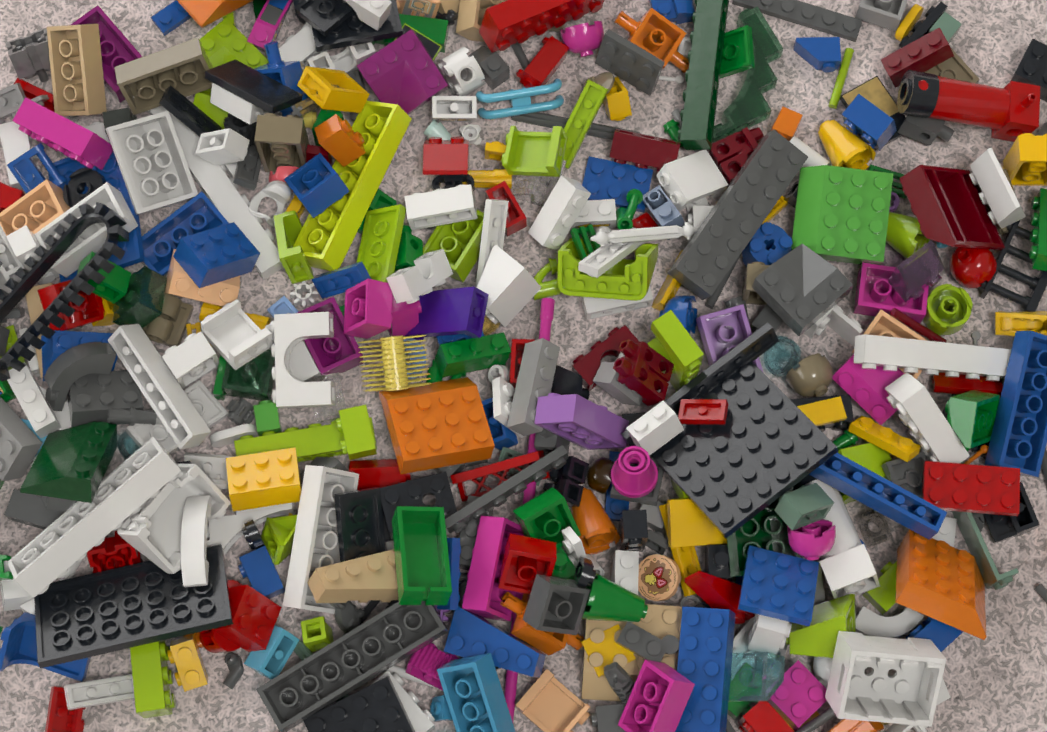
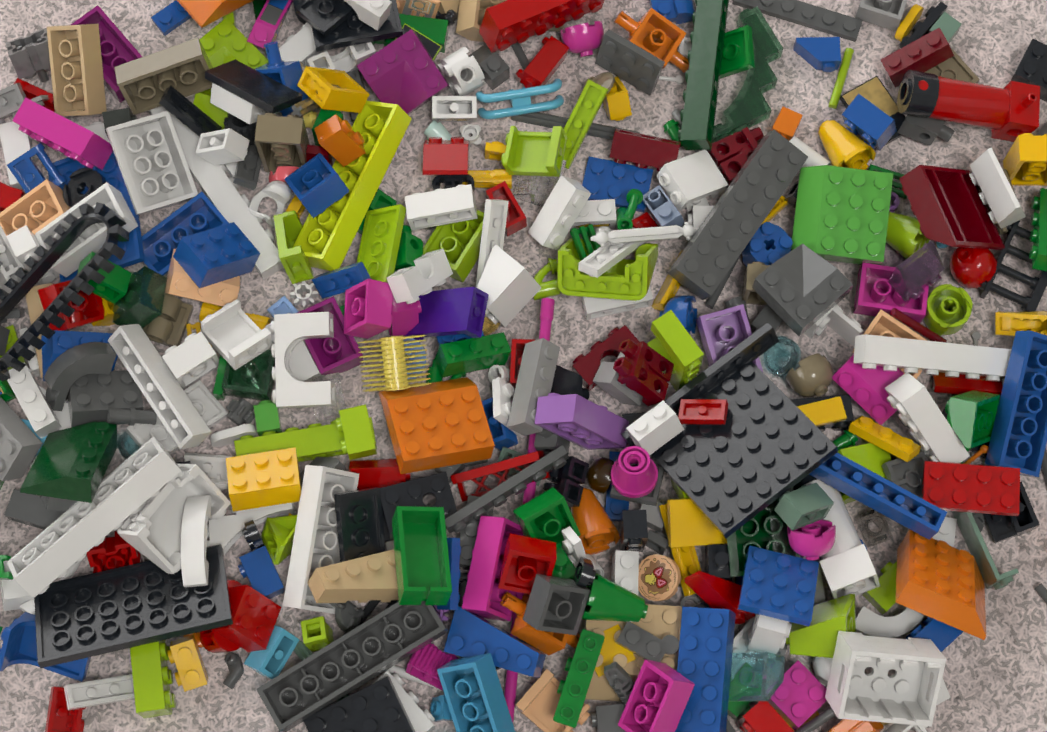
none -> green bracket [553,629,605,728]

